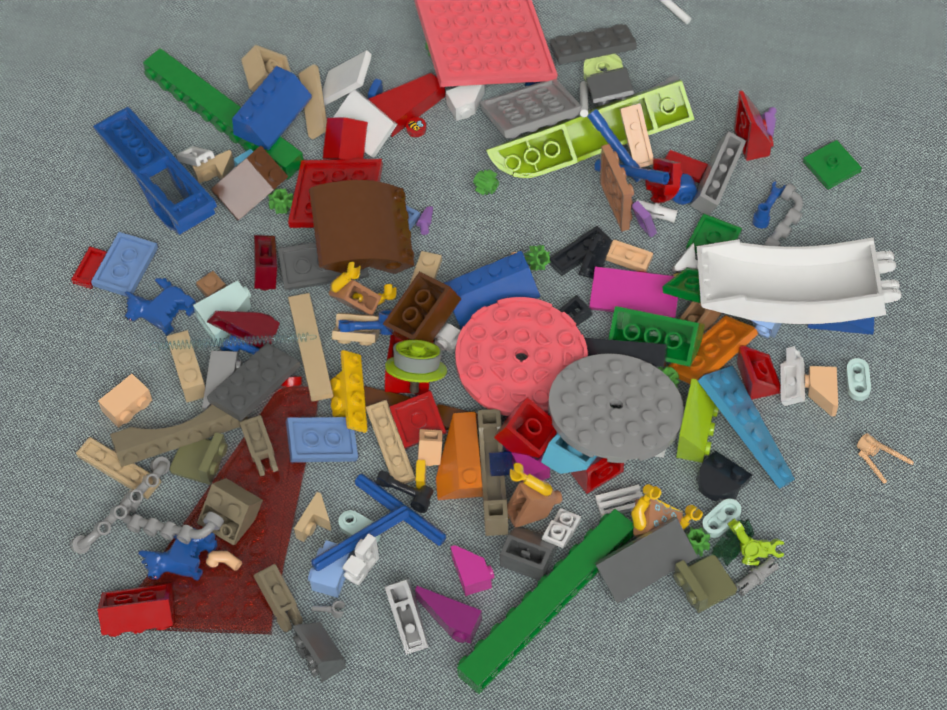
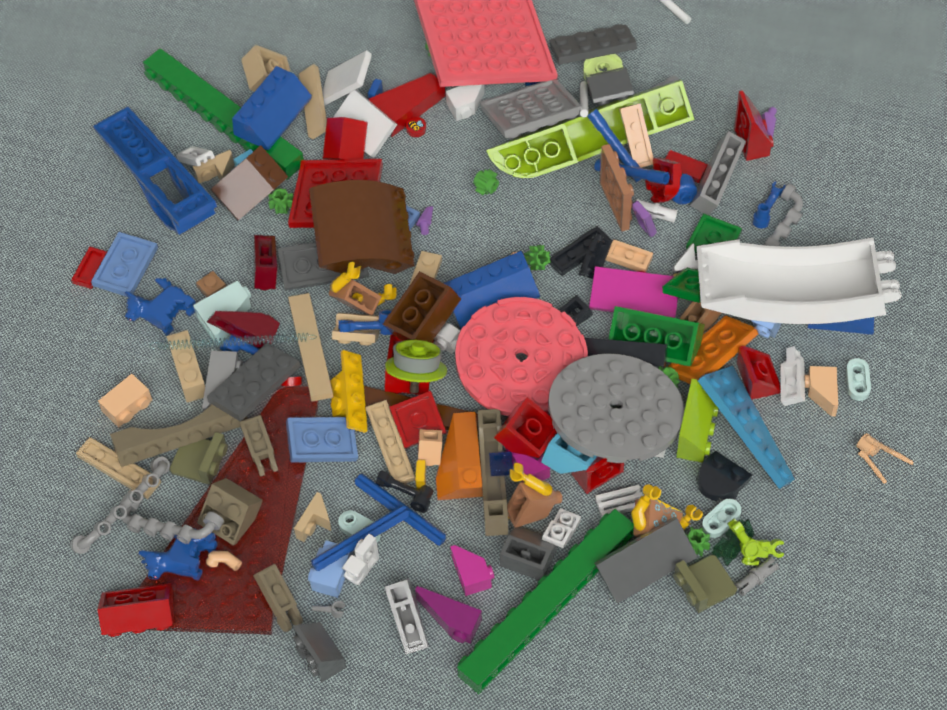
green plate [803,140,862,190] -> none

